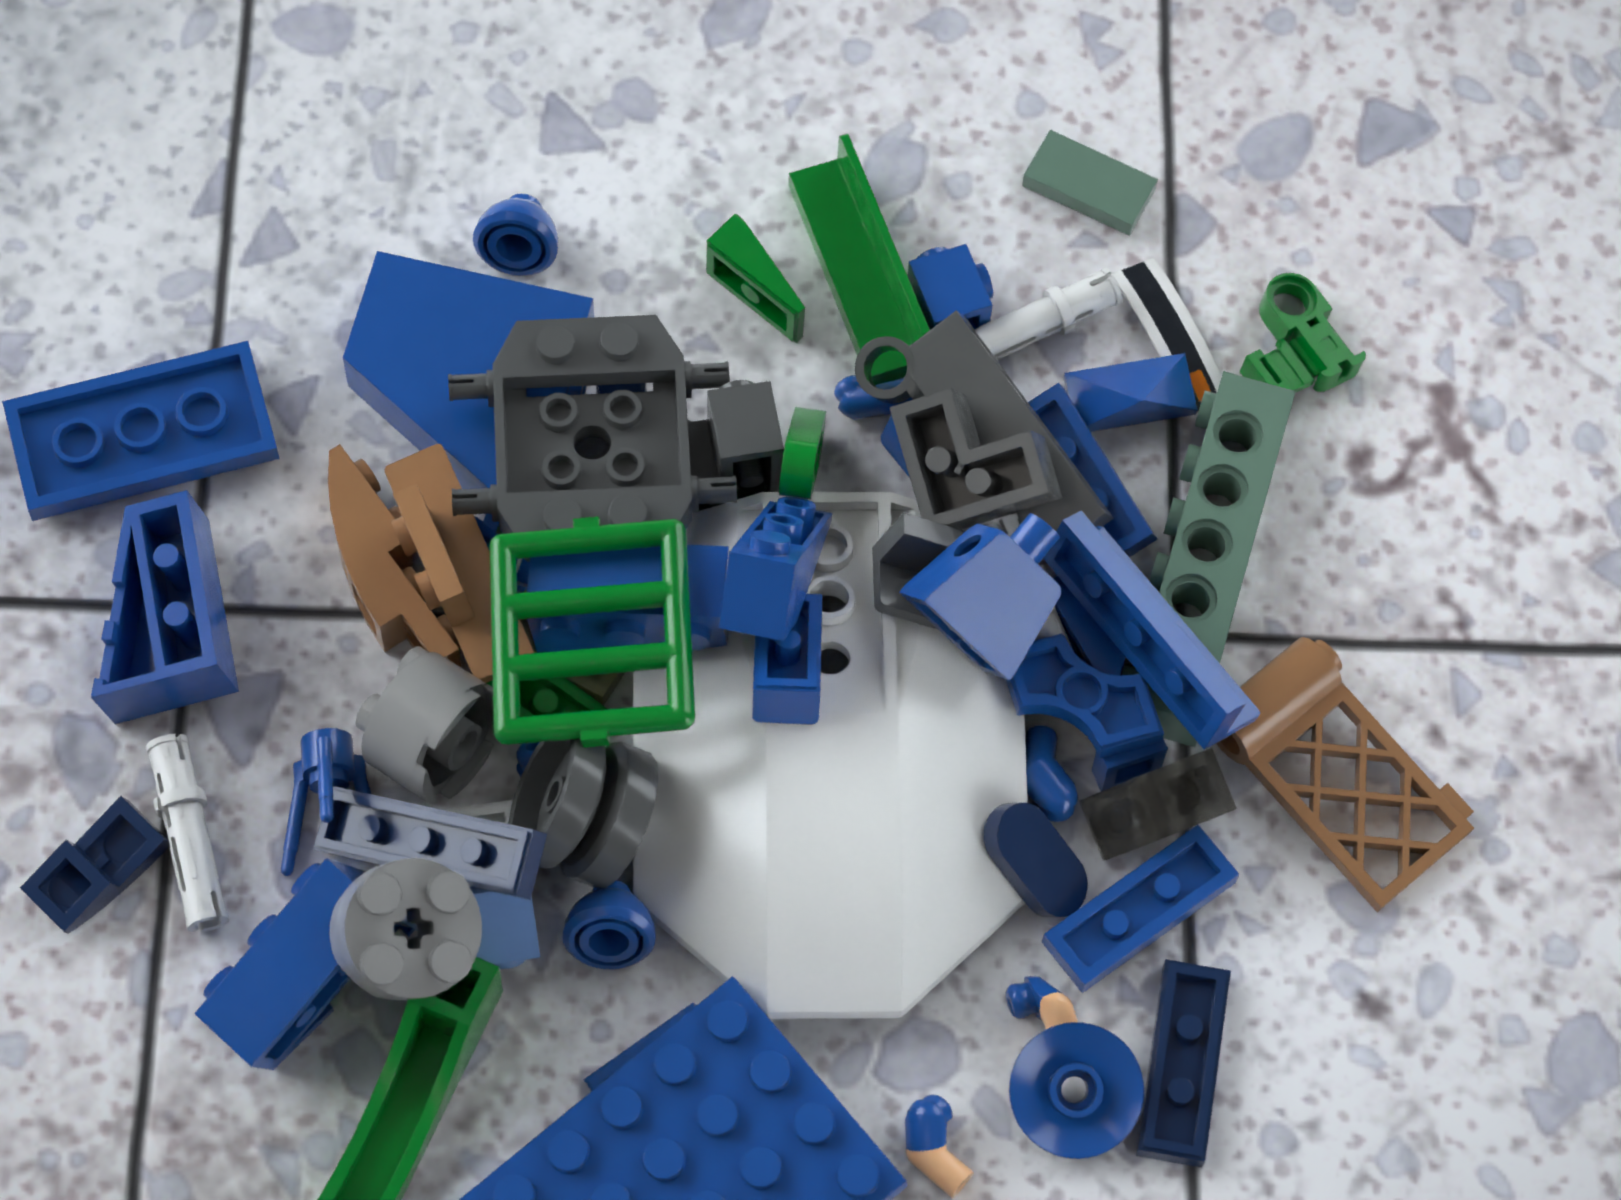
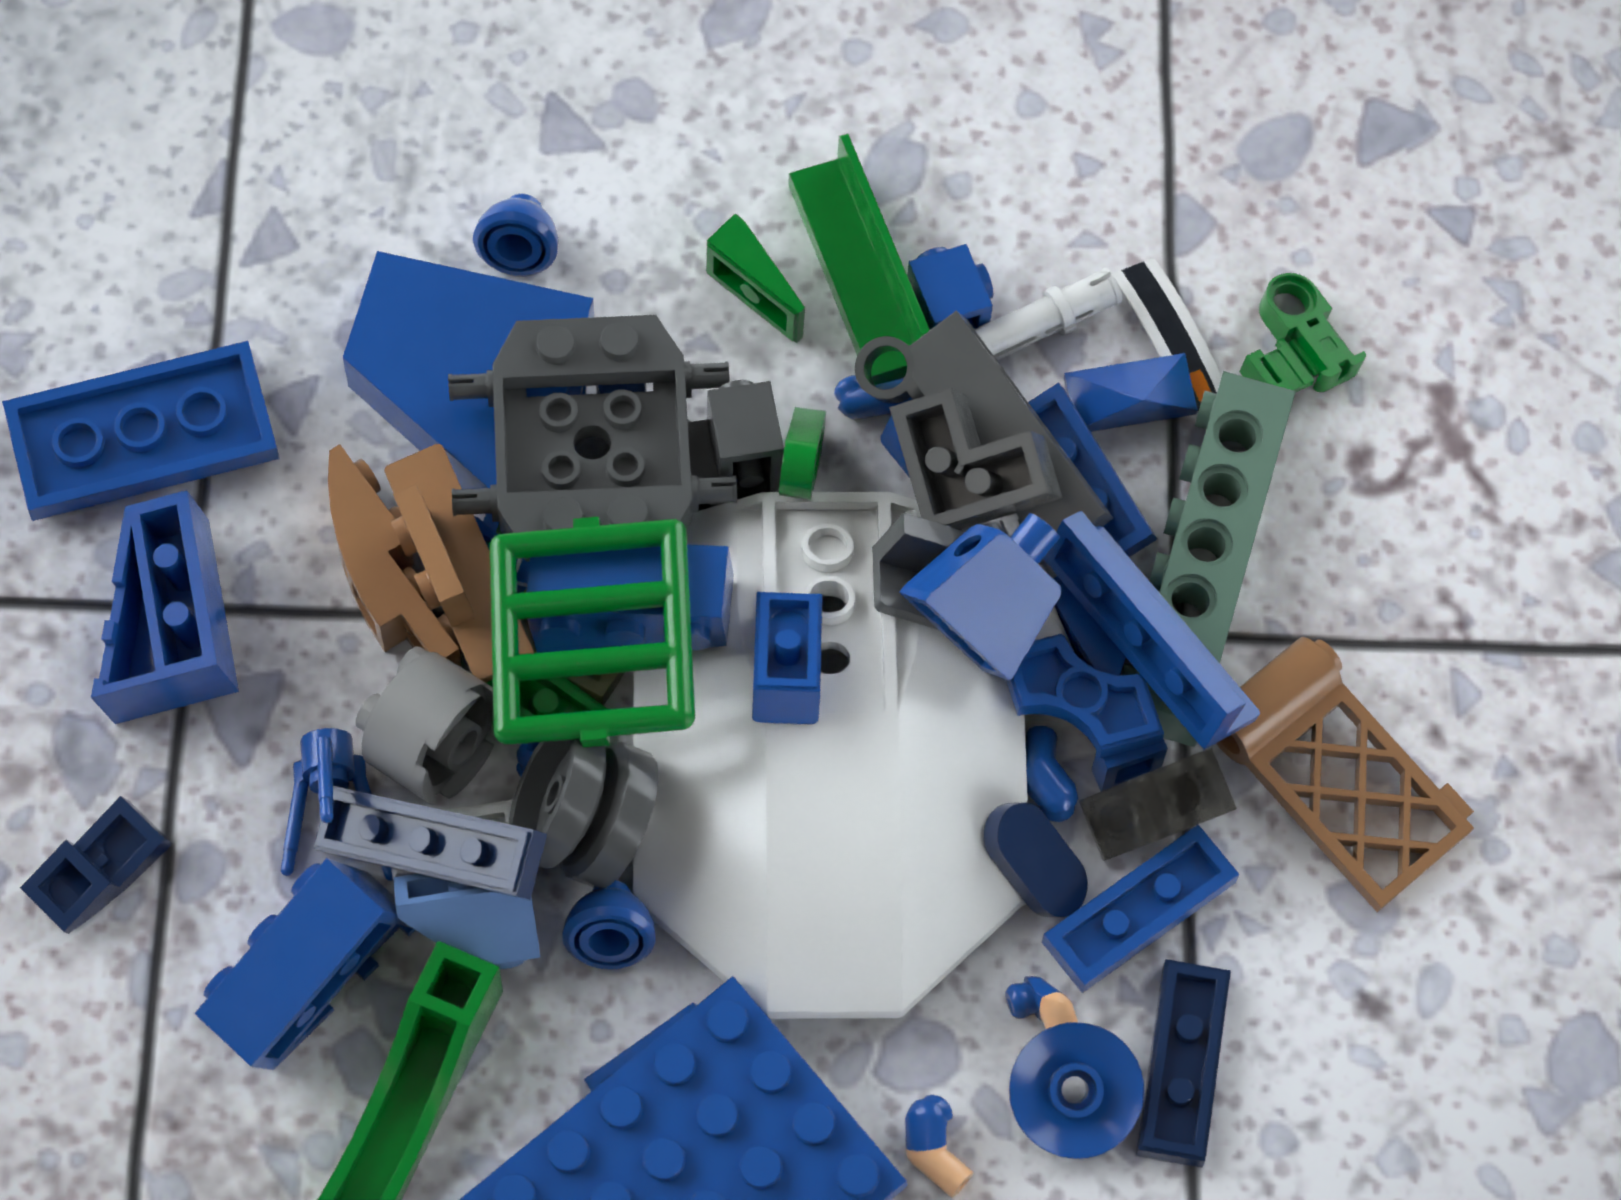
white pin [146,734,229,932] -> none
light grey brick [330,858,482,1000] -> none
blue slope [719,497,833,641] -> none
sand green tile [1022,130,1158,236] -> none

